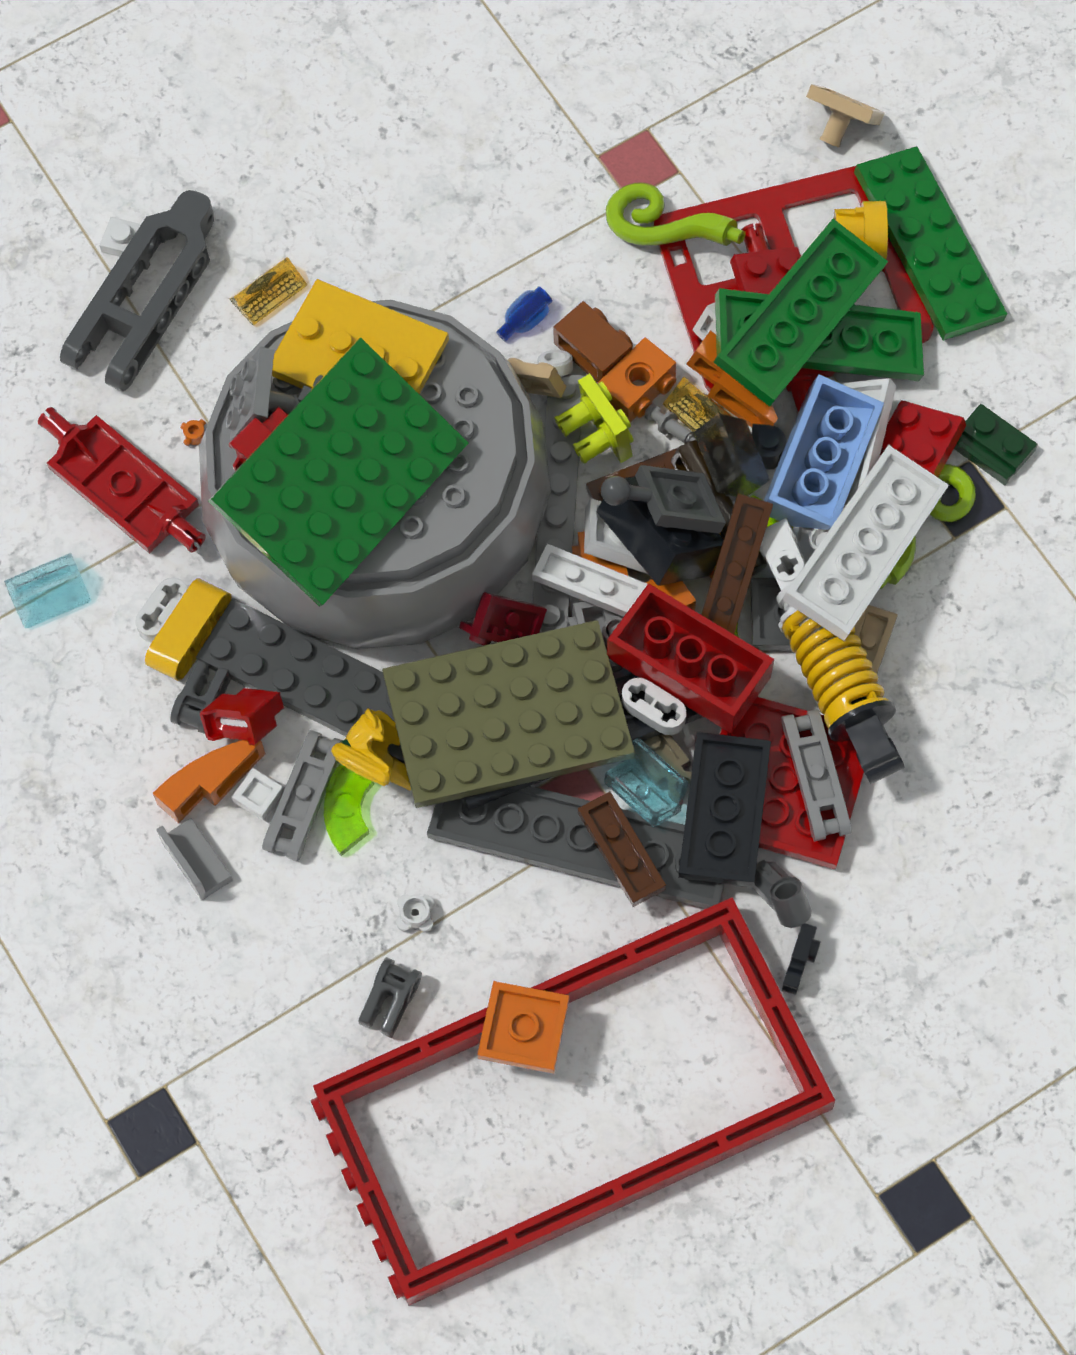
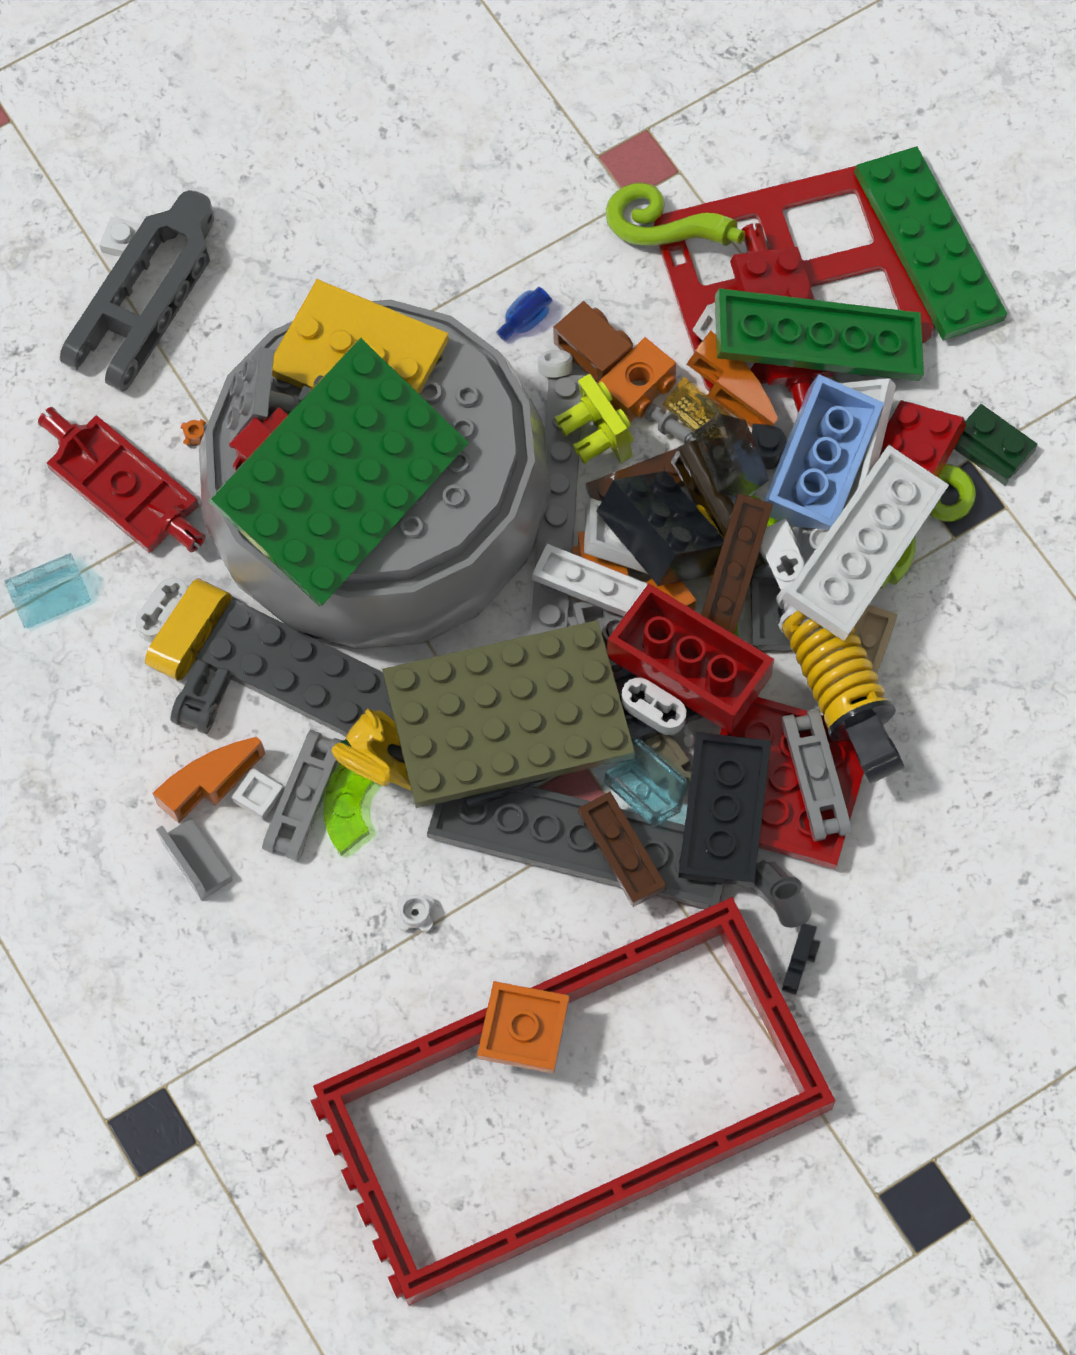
red piece [200,688,284,746] -> none
clear yellow slope [229,257,307,325] -> none
dark grey piece [358,957,422,1038] -> none
dark red bracket [459,592,547,646] -> none
tan plate [508,358,567,398] -> none
dark grey plate [601,465,726,534] -> none
green plate [713,219,888,407] -> none
tan tile [806,84,885,147] -> none
yellow piece [833,201,888,259] -> none

